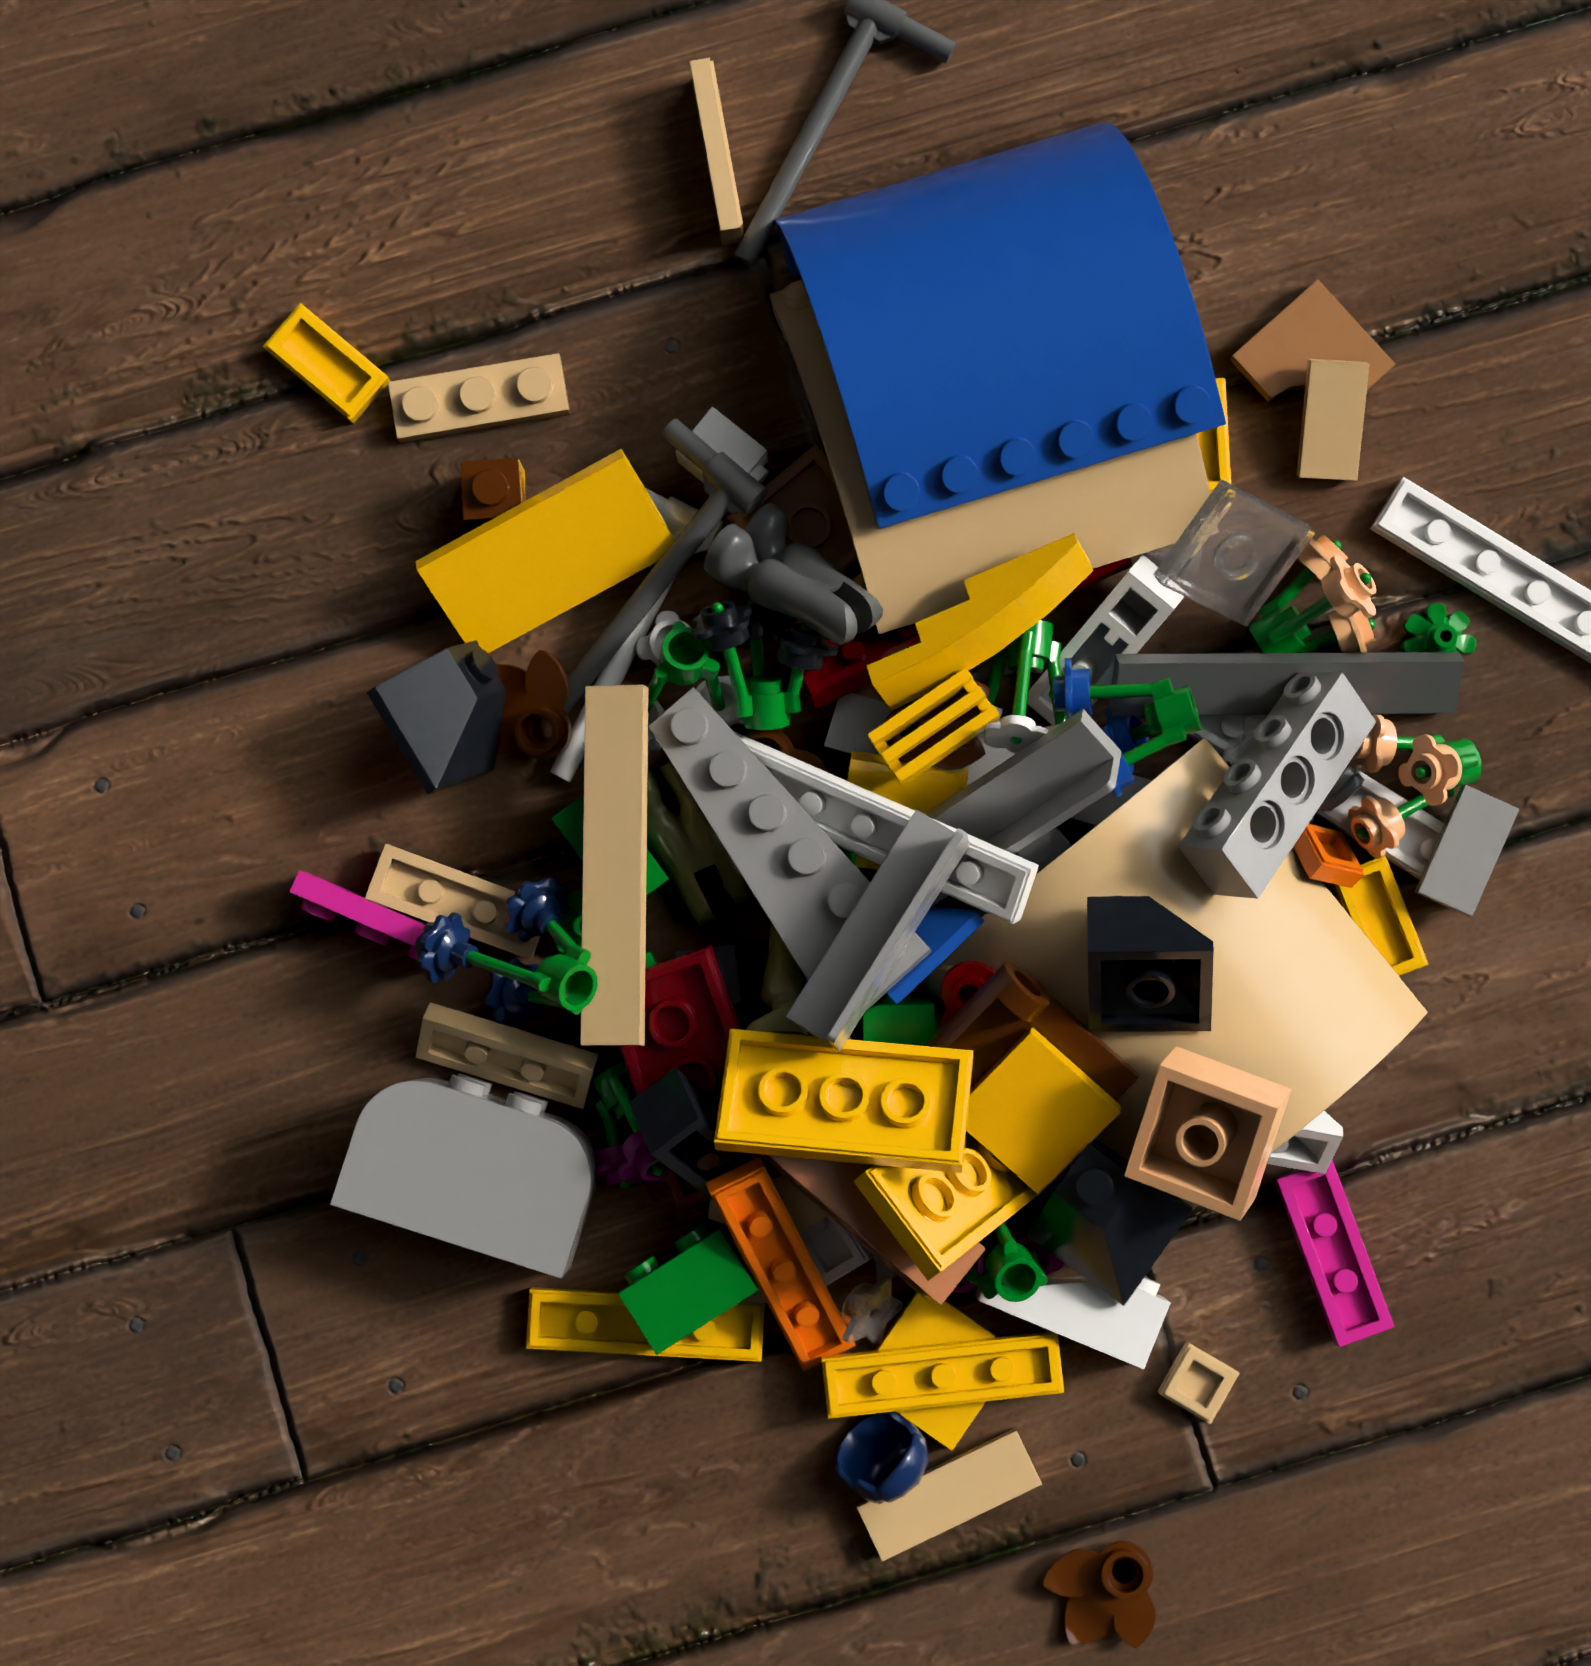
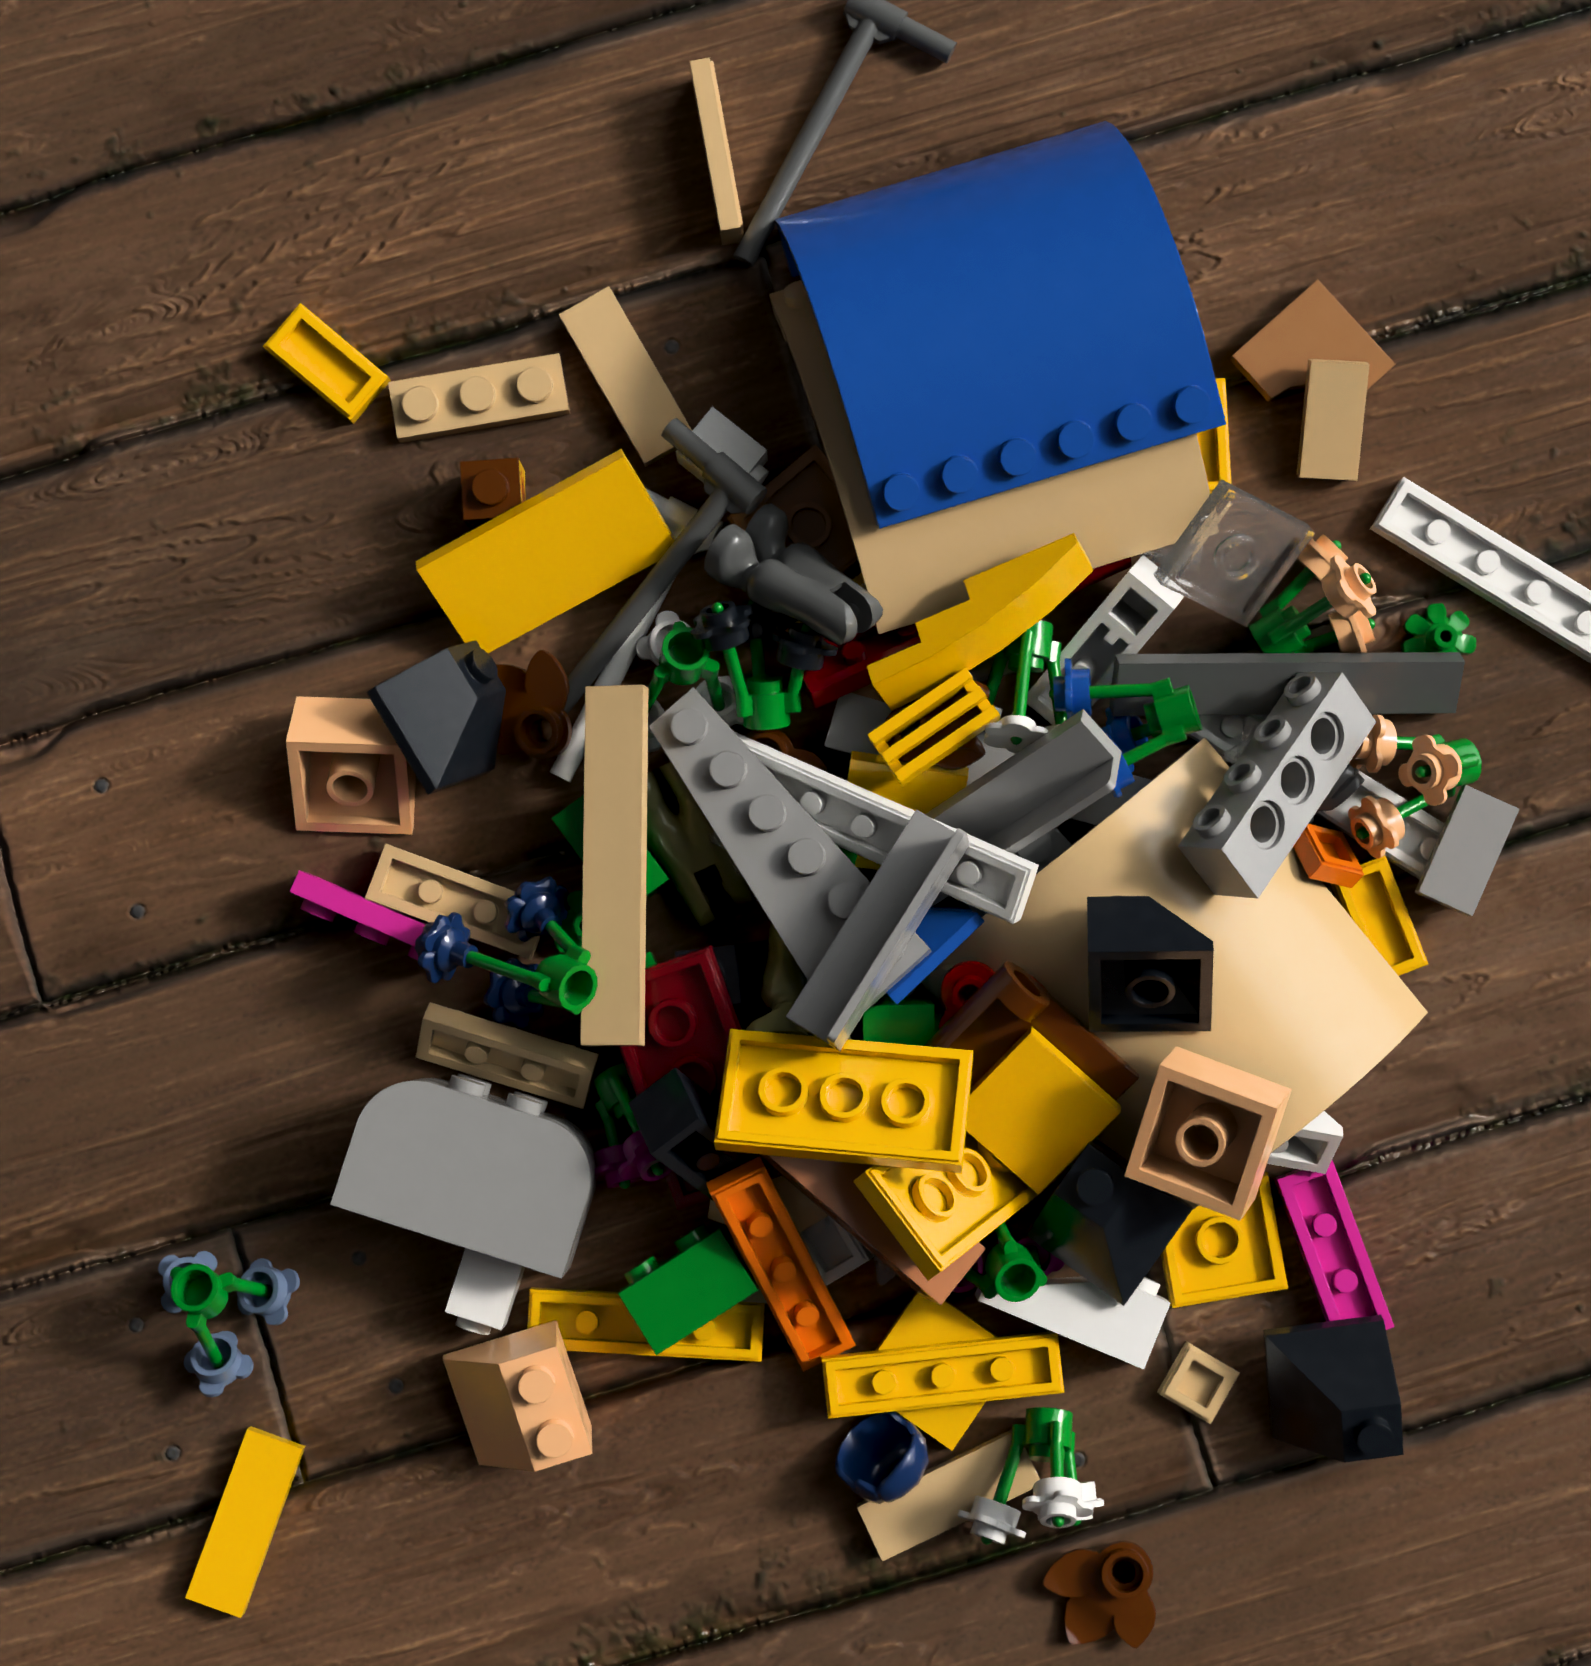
clear plate [842,1275,904,1345] -> none
none -> plant [158,1251,300,1397]
none -> yellow tile [185,1426,306,1618]
none -> light nougat slope [286,696,416,835]
none -> light nougat slope [443,1320,592,1472]
none -> white brick [445,1248,525,1335]
none -> tan tile [559,286,692,467]
none -> plant [958,1407,1104,1545]
none -> yellow tile [1161,1171,1288,1308]
none -> black slope [1263,1315,1404,1463]

